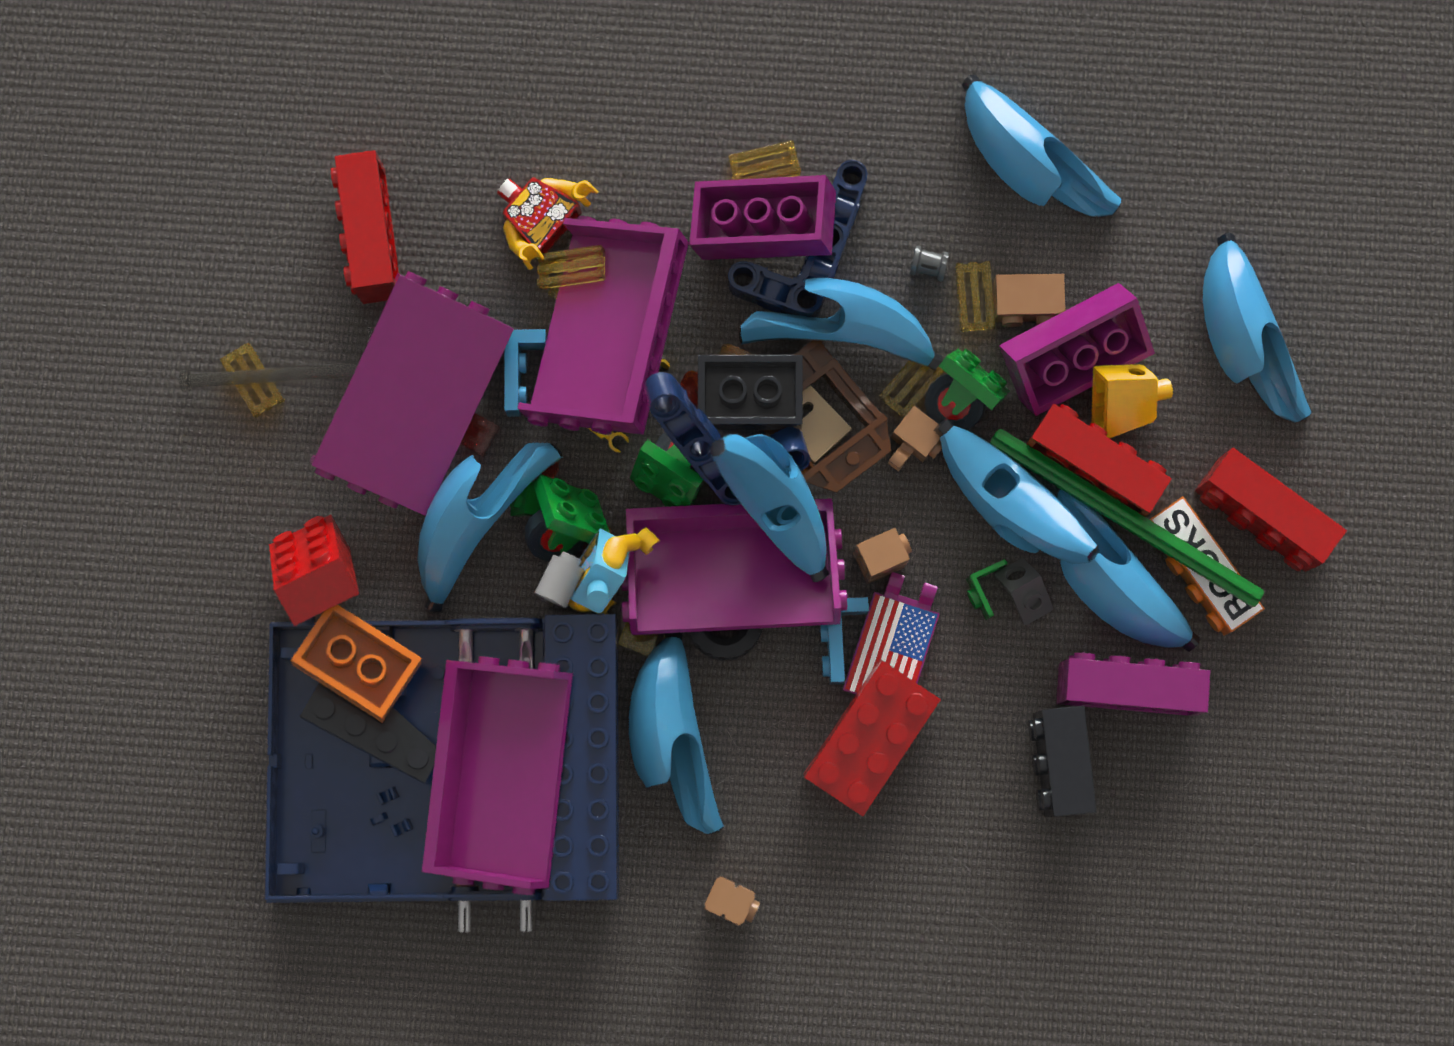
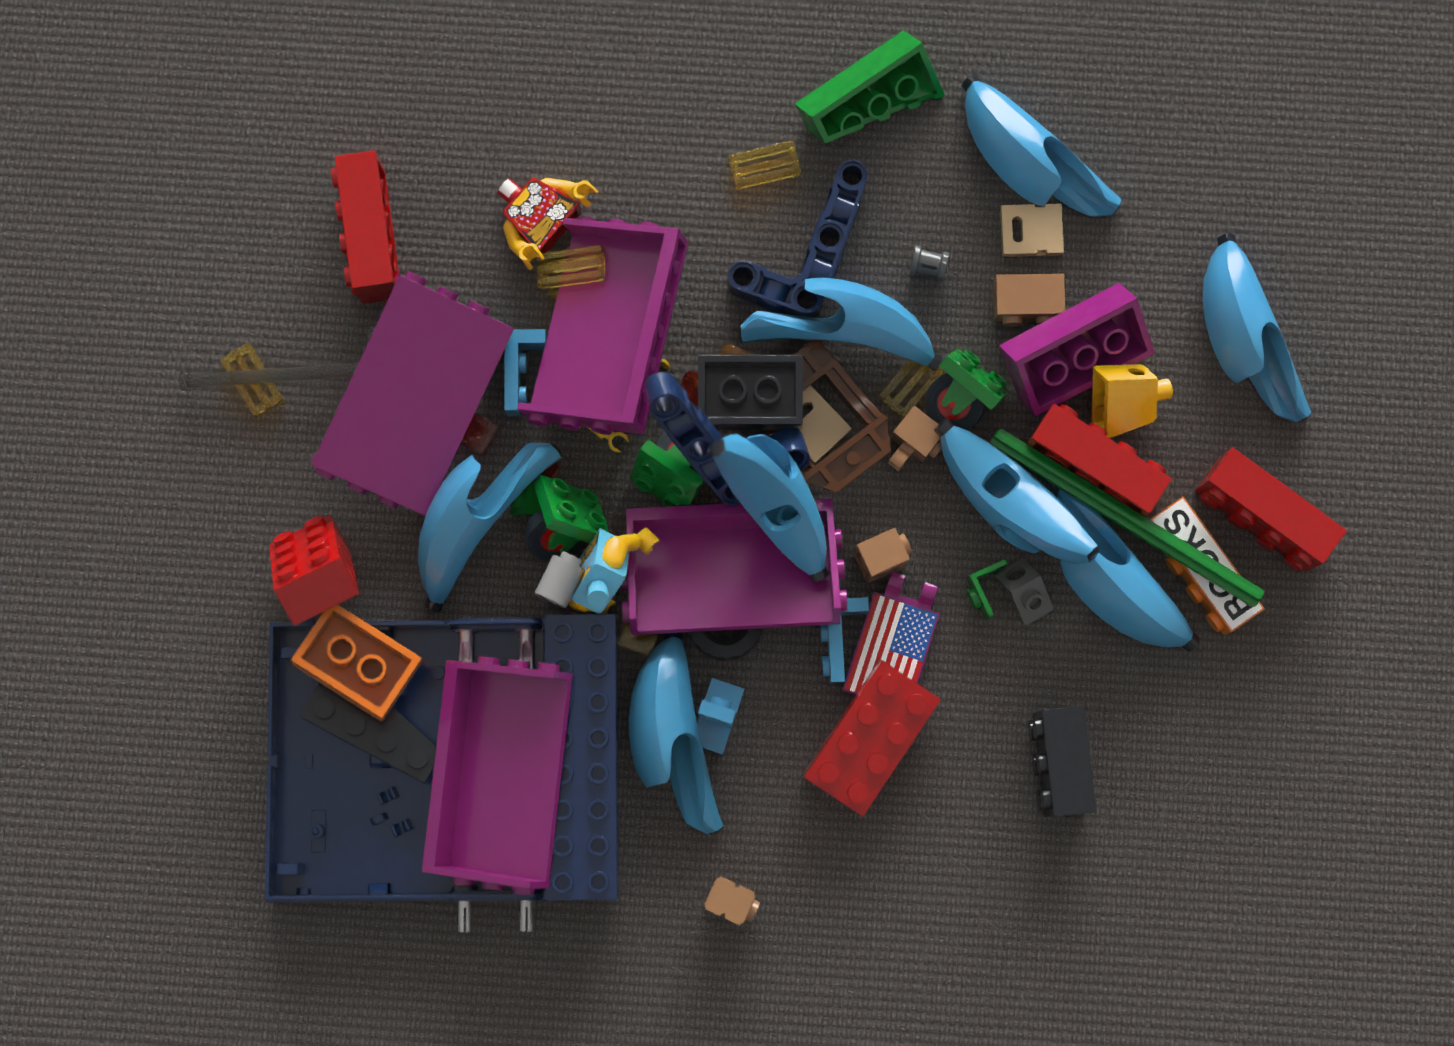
magenta brick [689,175,836,260] -> none
clear yellow tile [955,261,996,331] -> none
magenta brick [1056,653,1210,716] -> none
none -> dark azure bracket [697,678,745,755]
none -> green wedge [795,30,945,143]
none -> tan piece [1000,204,1064,257]

